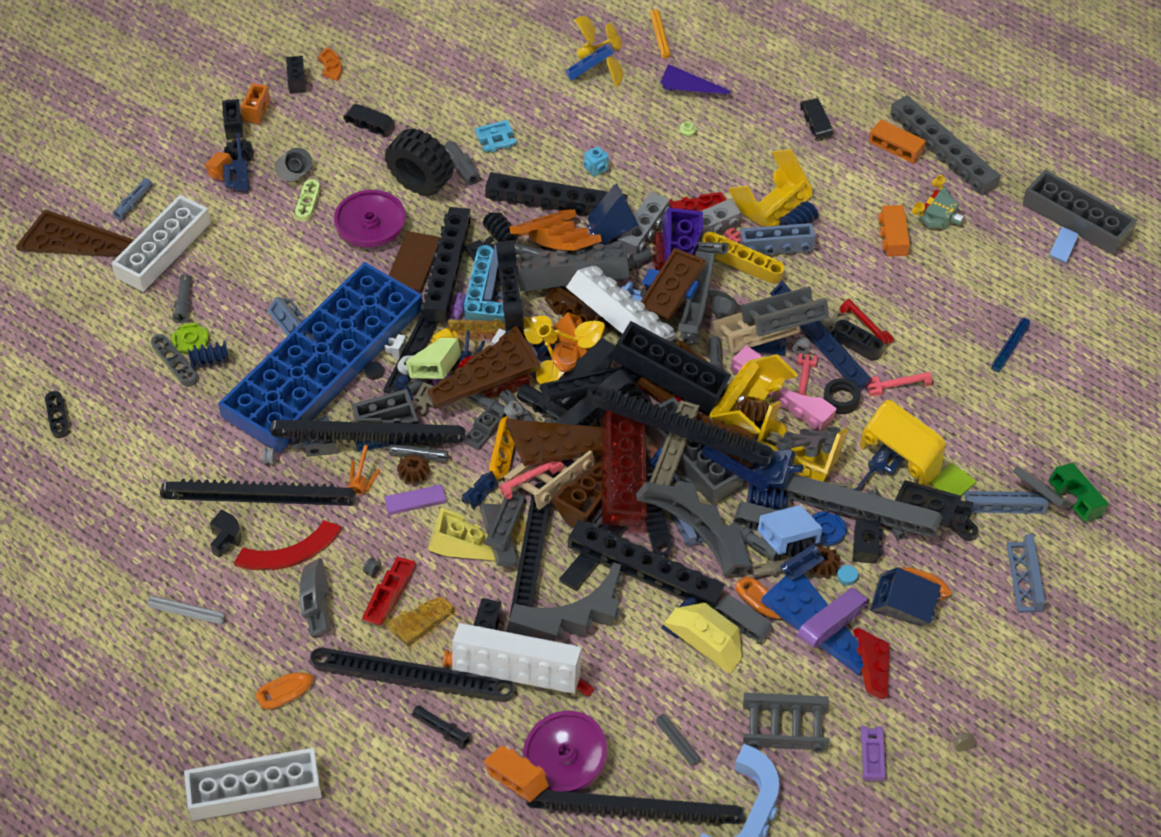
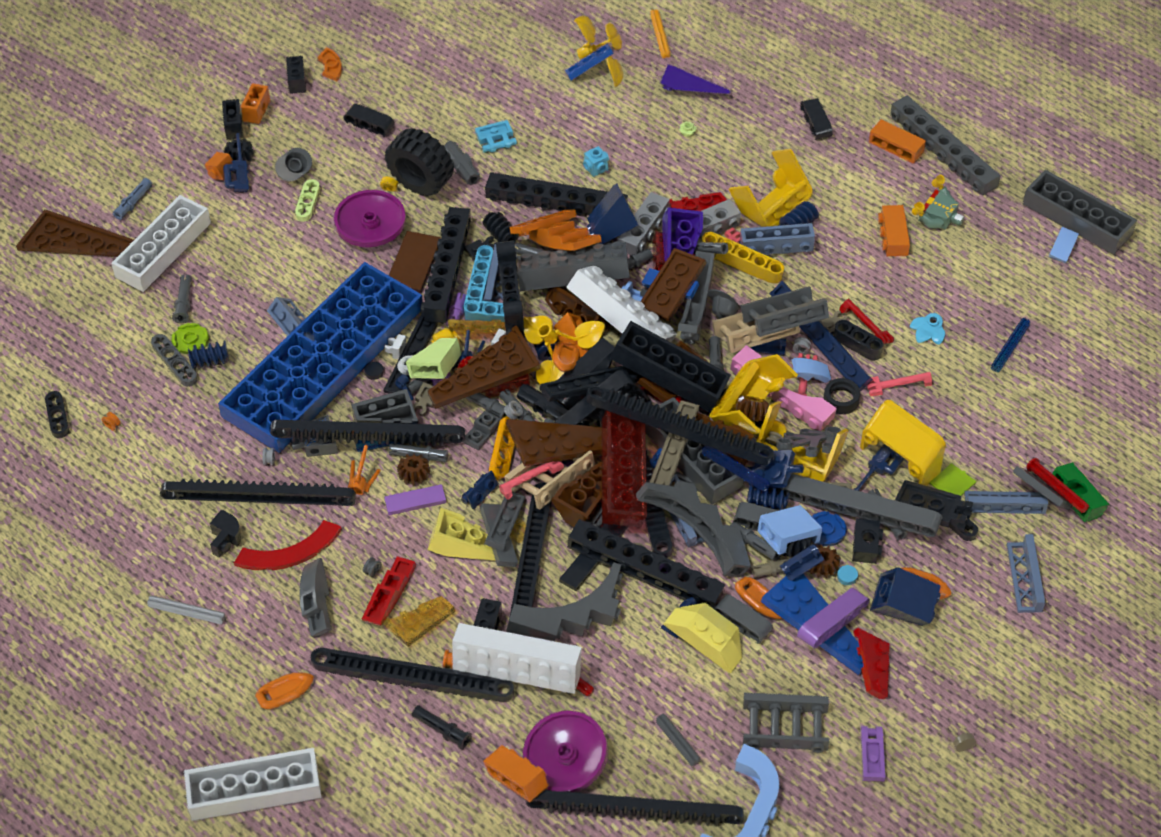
none -> orange bush [101,412,121,431]
none -> yellow tile [380,176,398,192]
none -> light blue slope [792,358,831,383]
none -> medium azure plate [910,313,945,345]
none -> red axle [1026,458,1089,513]

